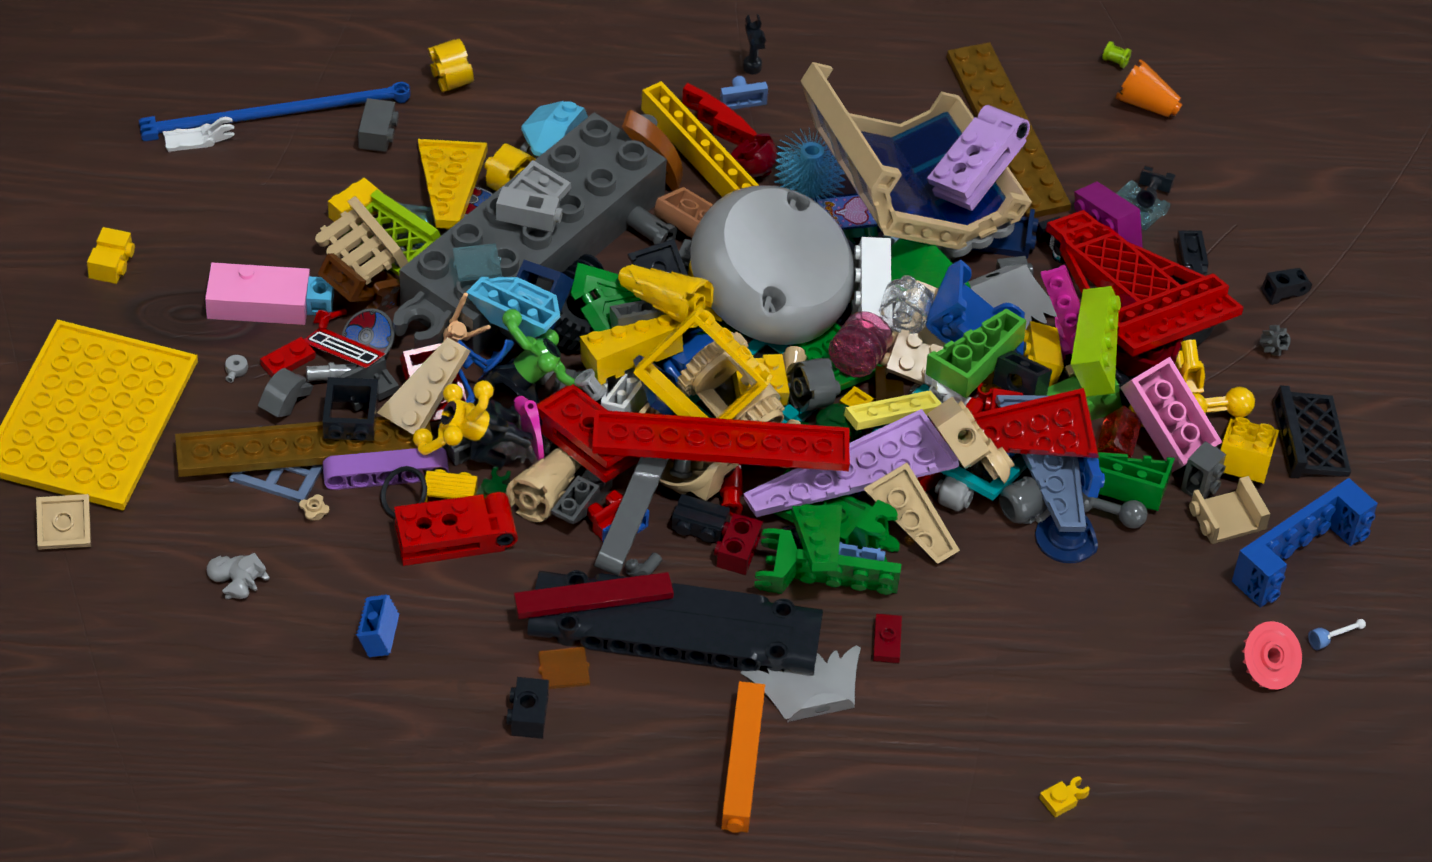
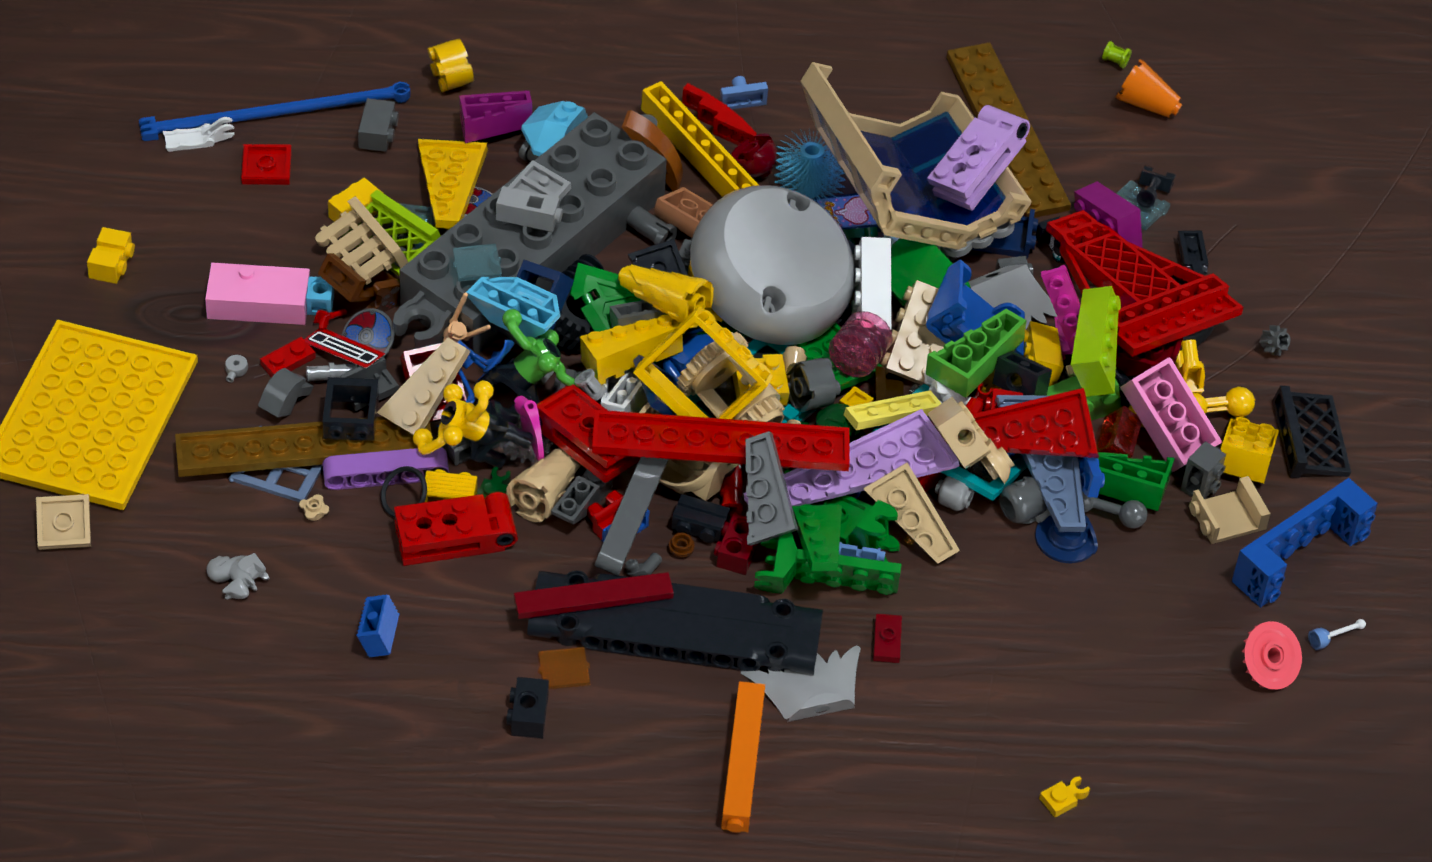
yellow brick [484,143,536,191] -> none
dark grey bush [670,459,693,478] -> none
black bar [743,14,766,75] -> none
clear brick [879,275,934,334] -> none
black leg [1261,268,1312,304] -> none
none -> red tile [242,144,292,185]
none -> magenta wedge [459,90,532,143]
none -> reddish brown plate [669,533,695,557]
none -> dark grey wing [745,431,798,546]

